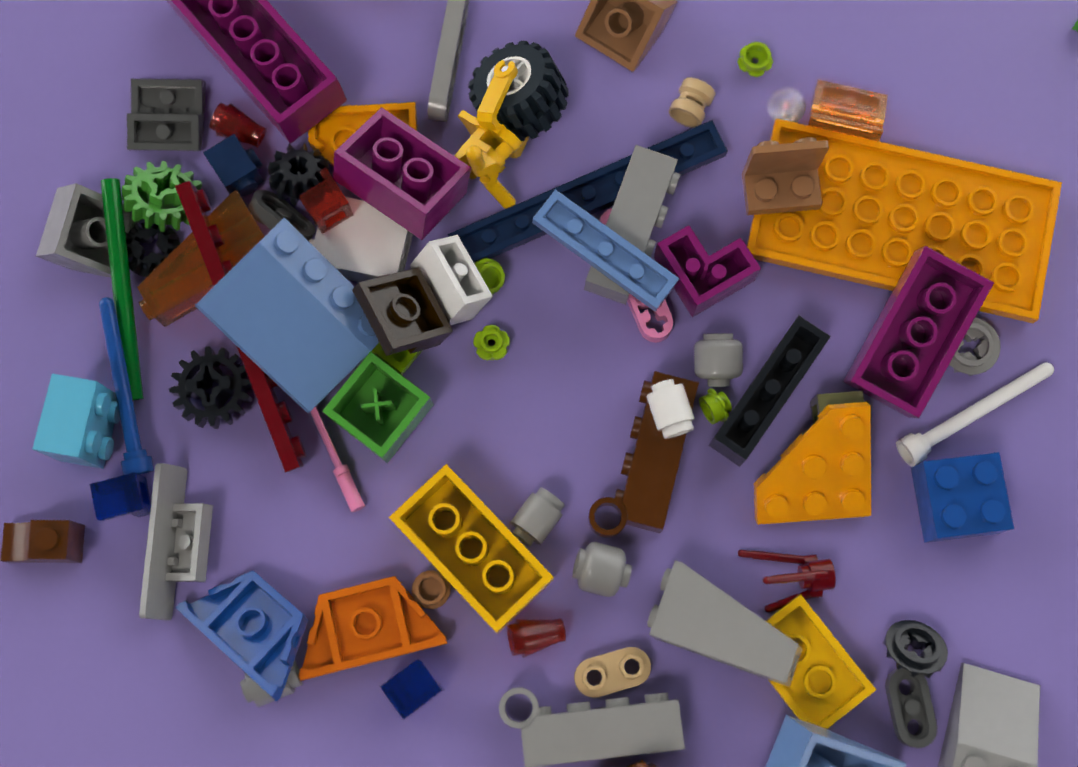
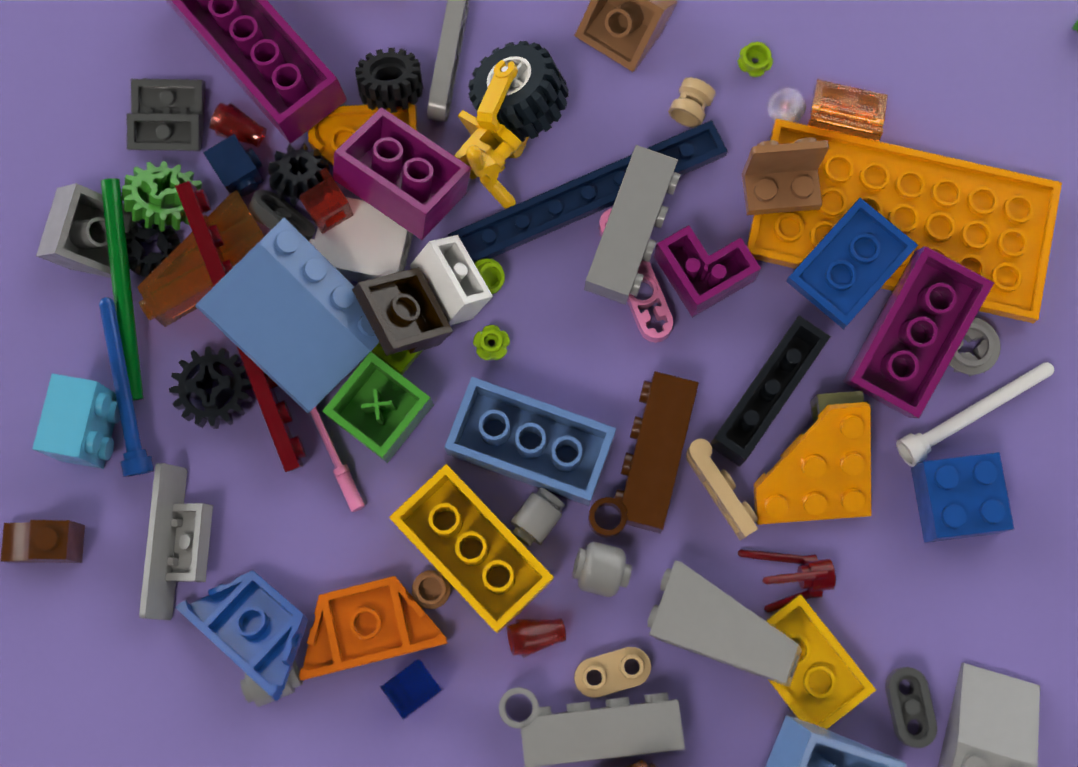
clear blue panel [90,472,151,521] -> none
medium blue plate [532,189,679,312] -> none
white brick [646,379,695,439] -> none
light grey head [694,333,743,387] -> none
lime plate [699,388,732,425] -> none
black gear [883,620,948,678] -> none
none -> black tyre [355,48,423,113]
none -> medium blue brick [444,377,617,506]
none -> tan plate [686,439,758,541]
none -> blue plate [786,198,918,330]

